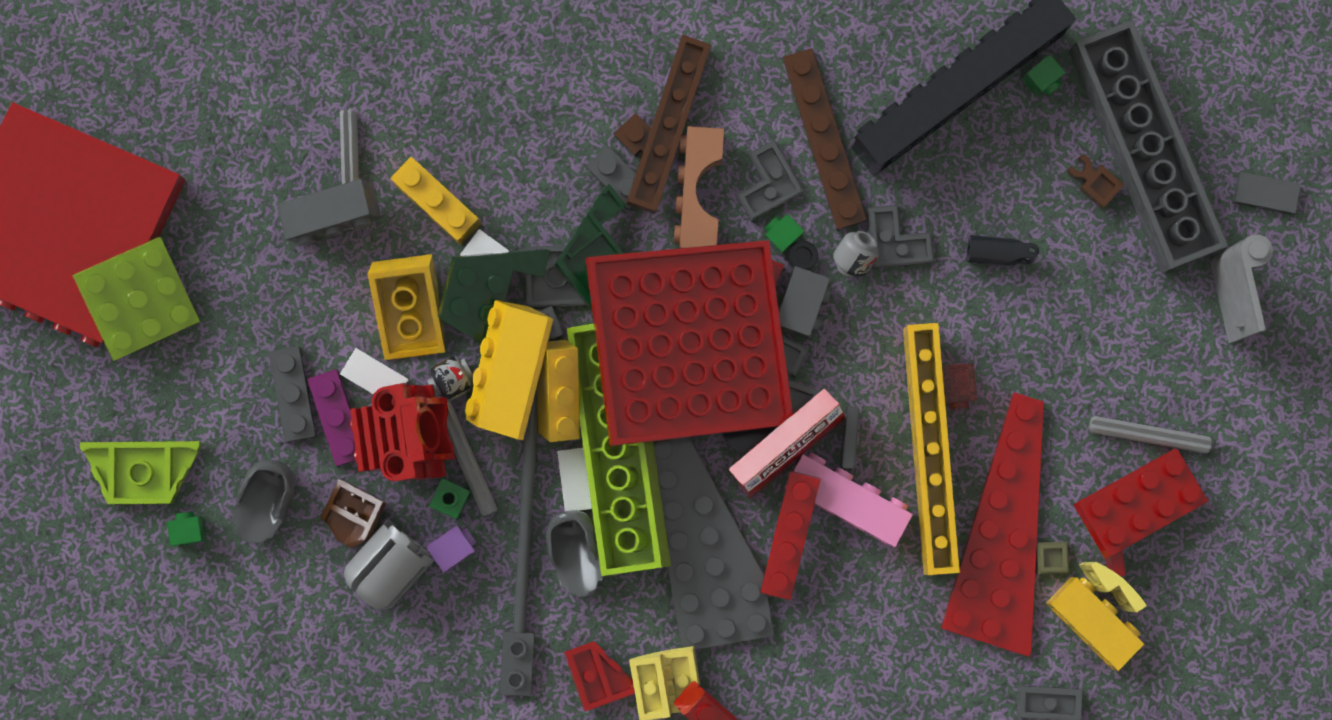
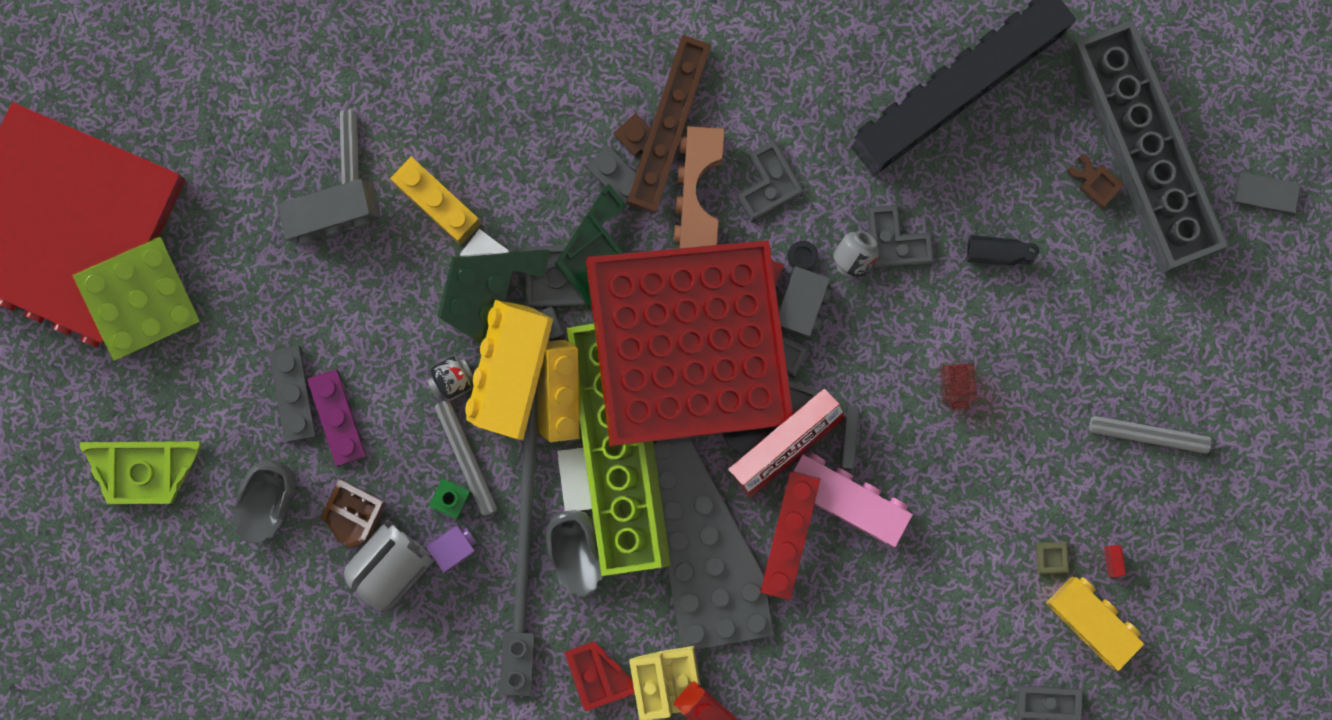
green plate [167,511,207,546] -> none
white tile [340,348,409,394] -> none
red piece [350,383,455,481] -> none
yellow slope [368,254,446,360] -> none
green plate [764,214,804,256] -> none
reddish brown plate [783,48,866,230] -> none
yellow brick [903,323,960,575] -> none
red wing [941,392,1044,657] -> none
green plate [1022,54,1066,98] -> none
red plate [1073,448,1209,559] -> none
light yellow slope [1079,562,1147,613] -> none
light grey door [1211,235,1273,343] -> none

